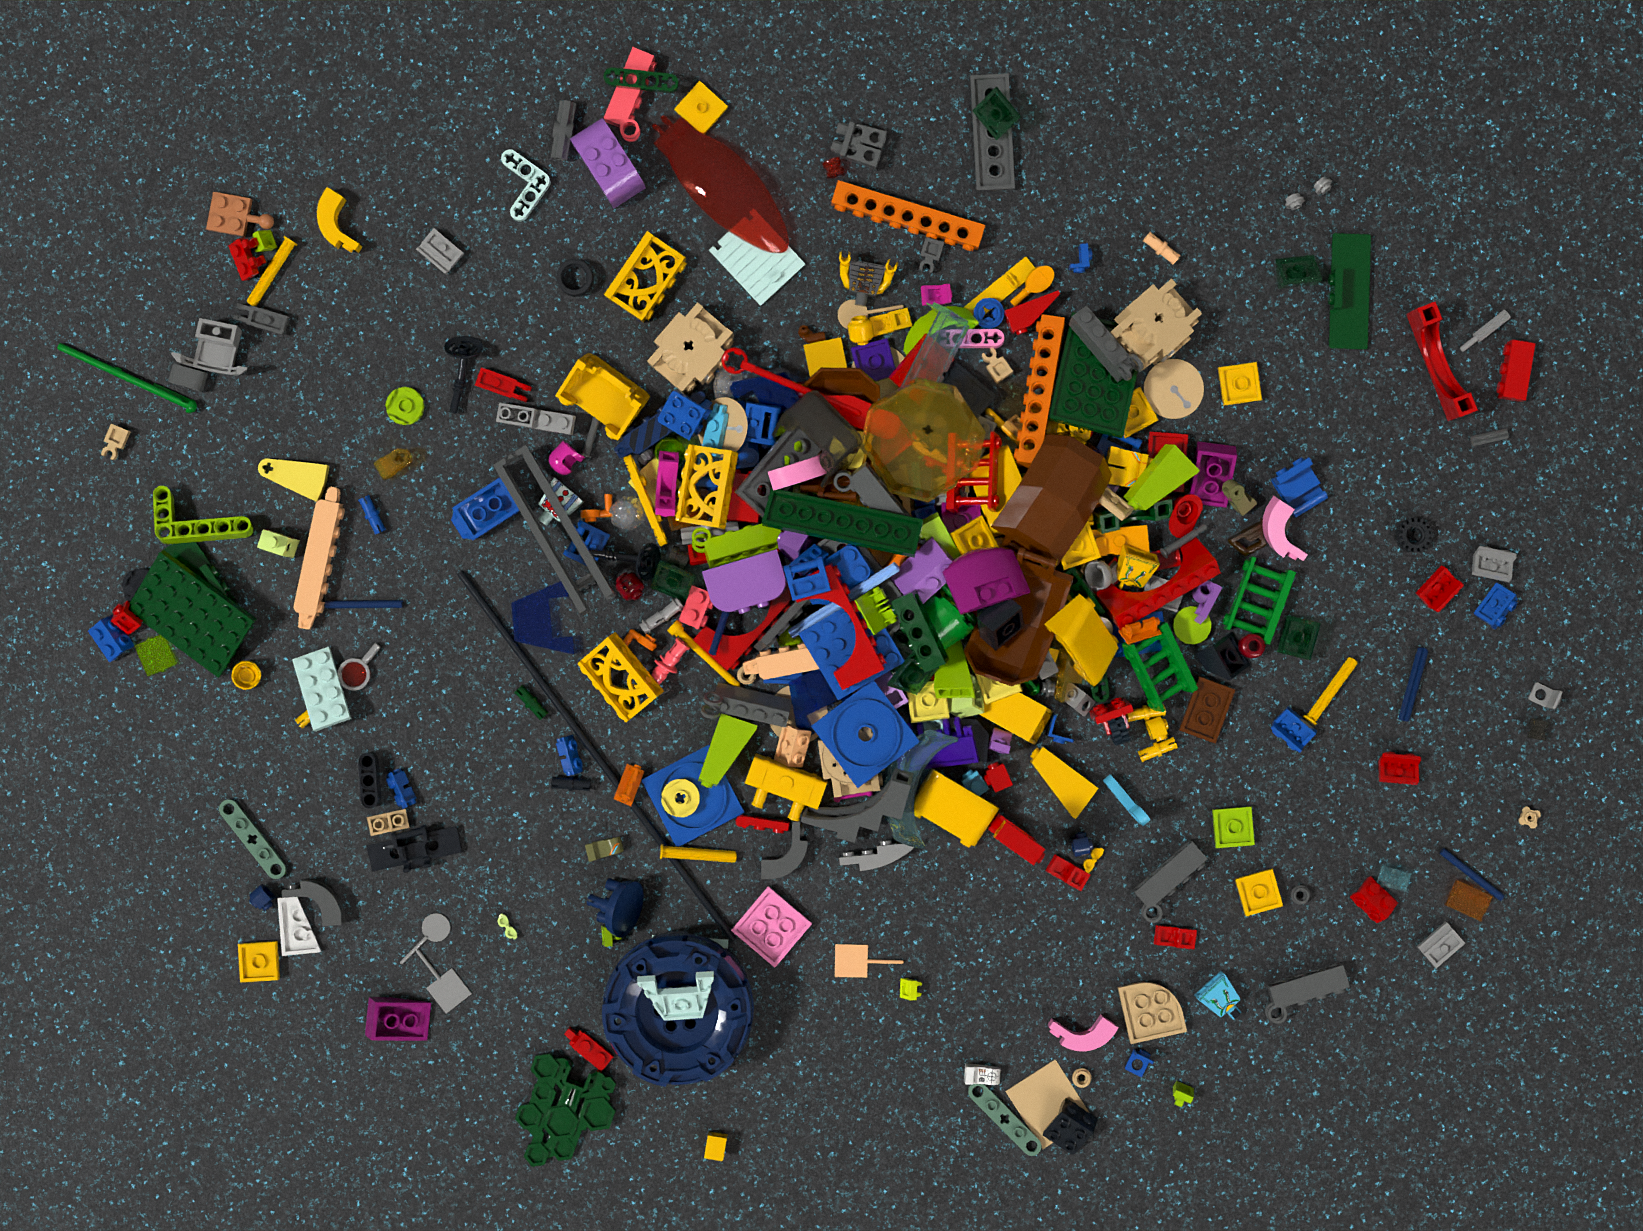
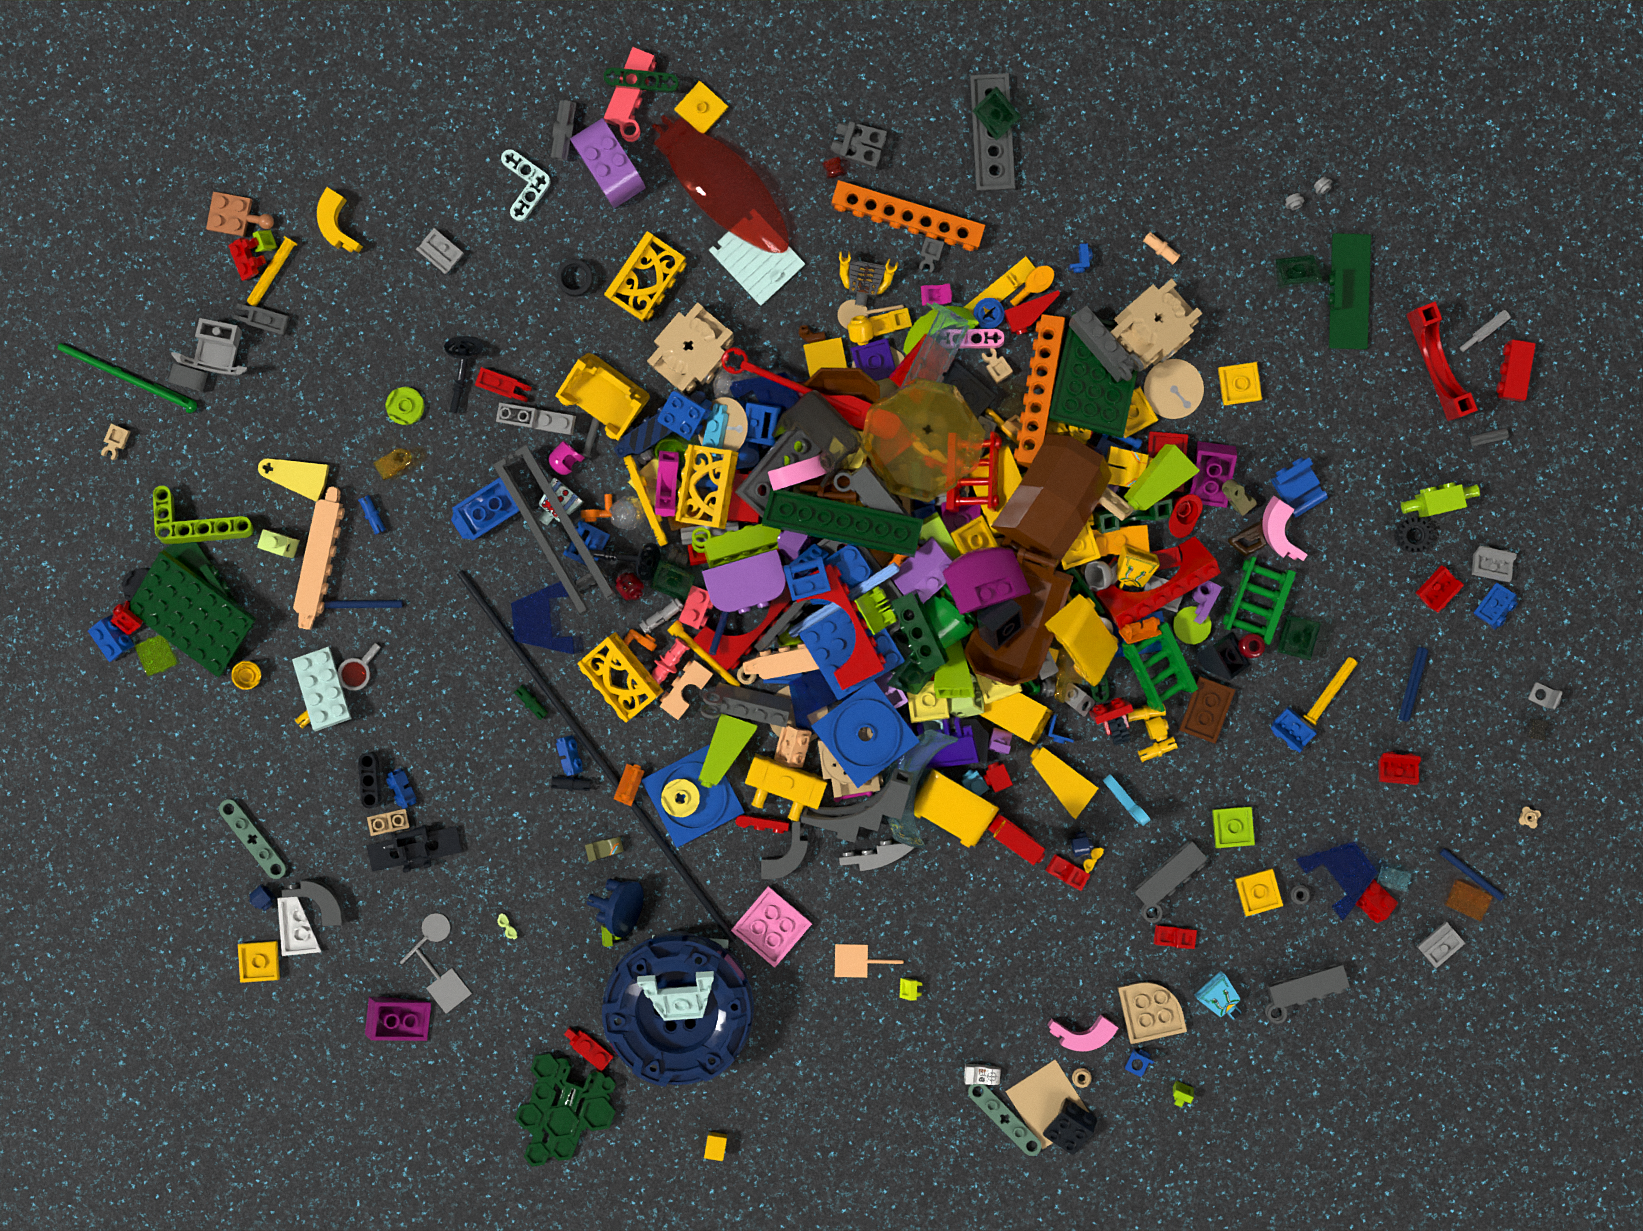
yellow axle [660,844,737,863] -> none
dark grey piece [1160,524,1207,559] -> none
none -> light nougat arch [659,660,713,720]
none -> clear blue wing [1296,842,1378,921]
none -> lime brick [1401,482,1480,517]

